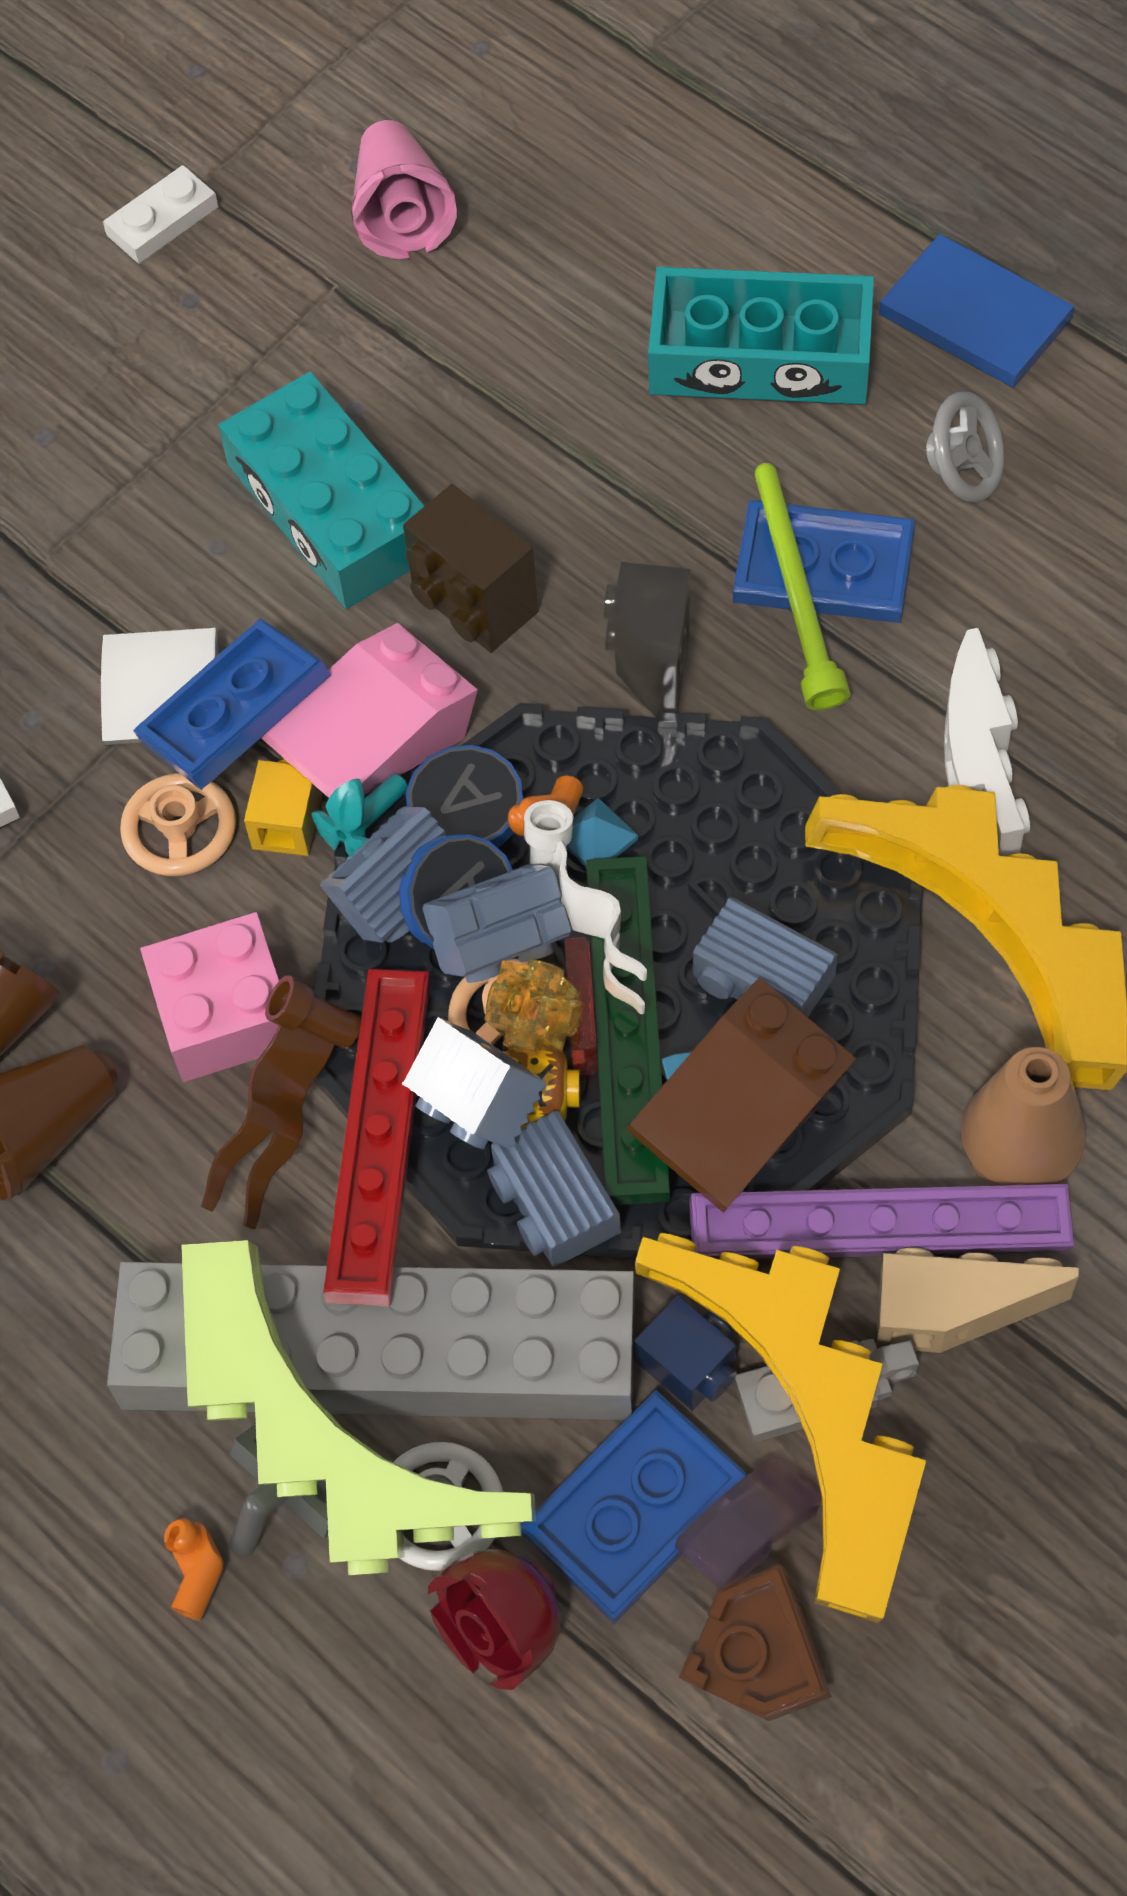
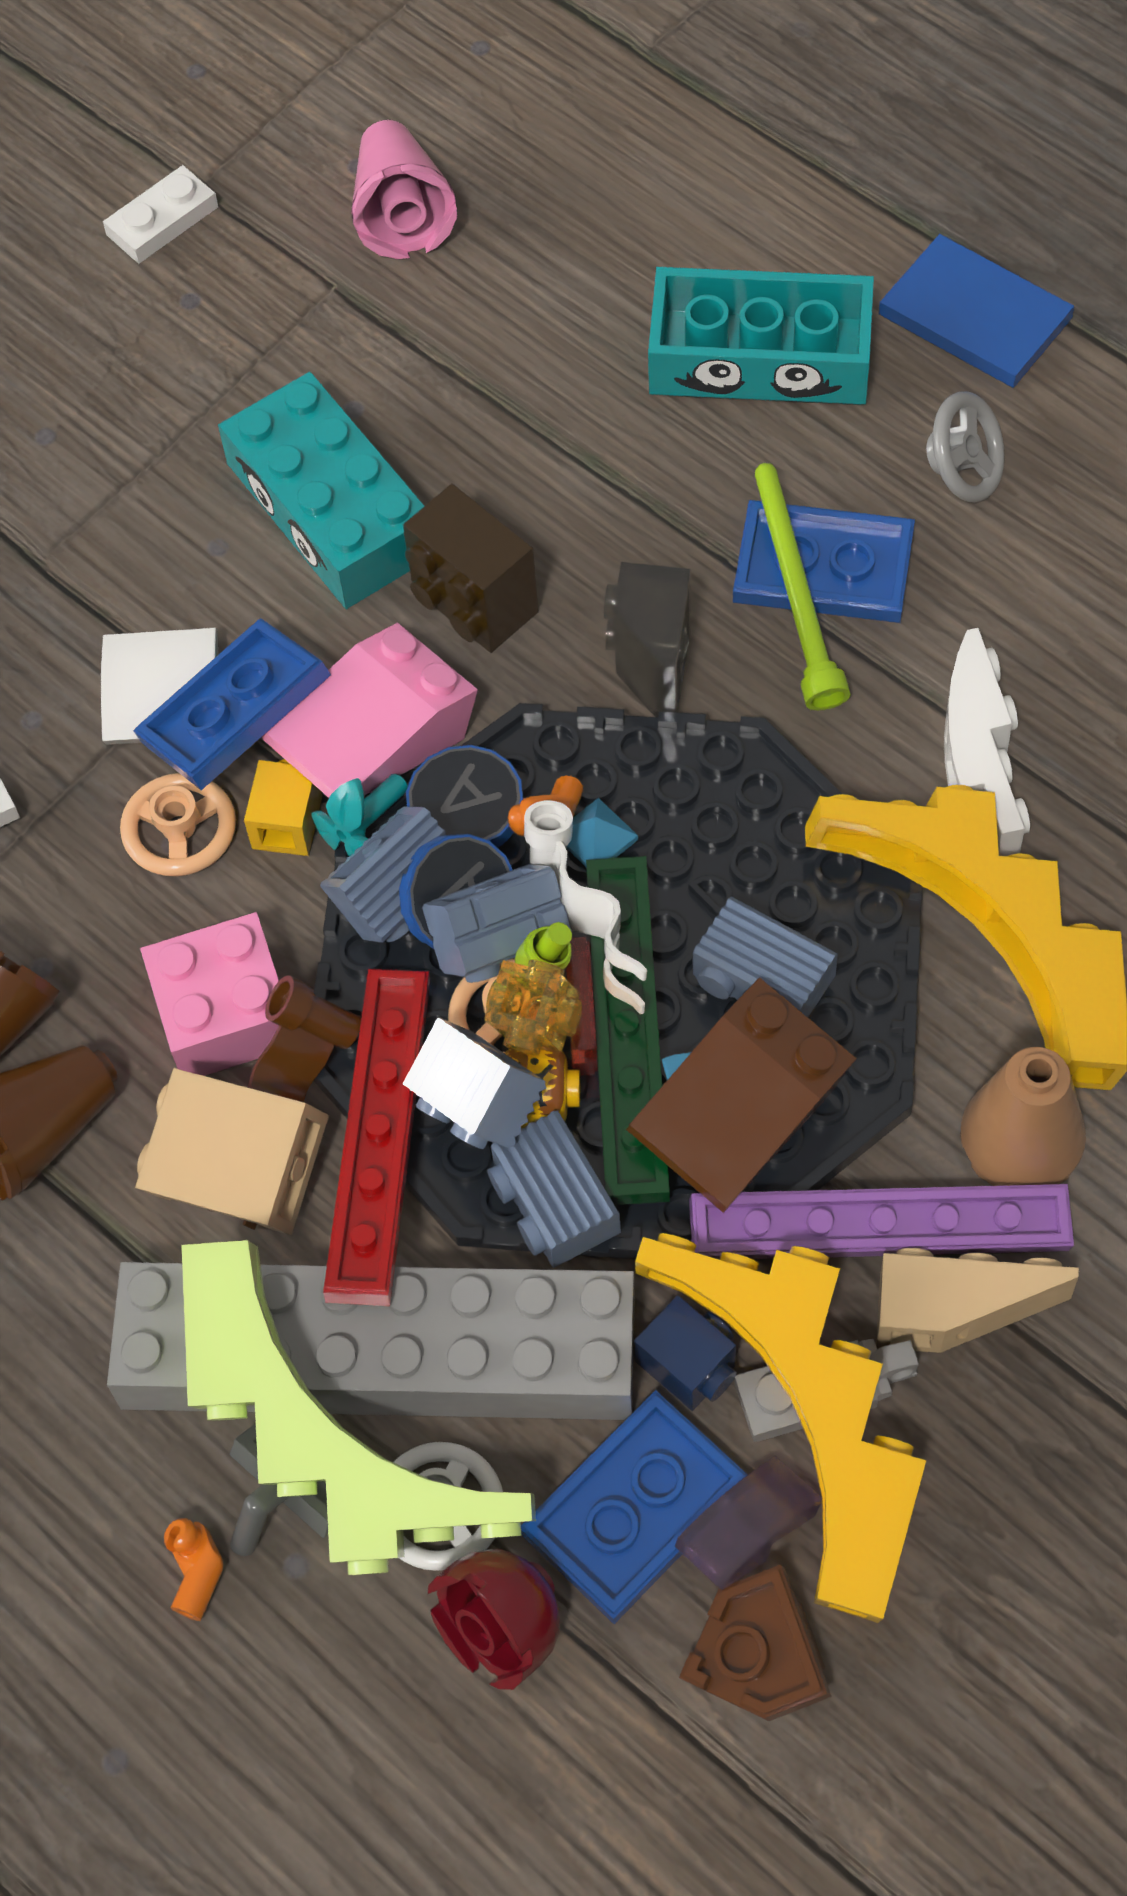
none -> tan panel [135,1068,329,1235]
none -> lime cylinder [515,922,572,986]

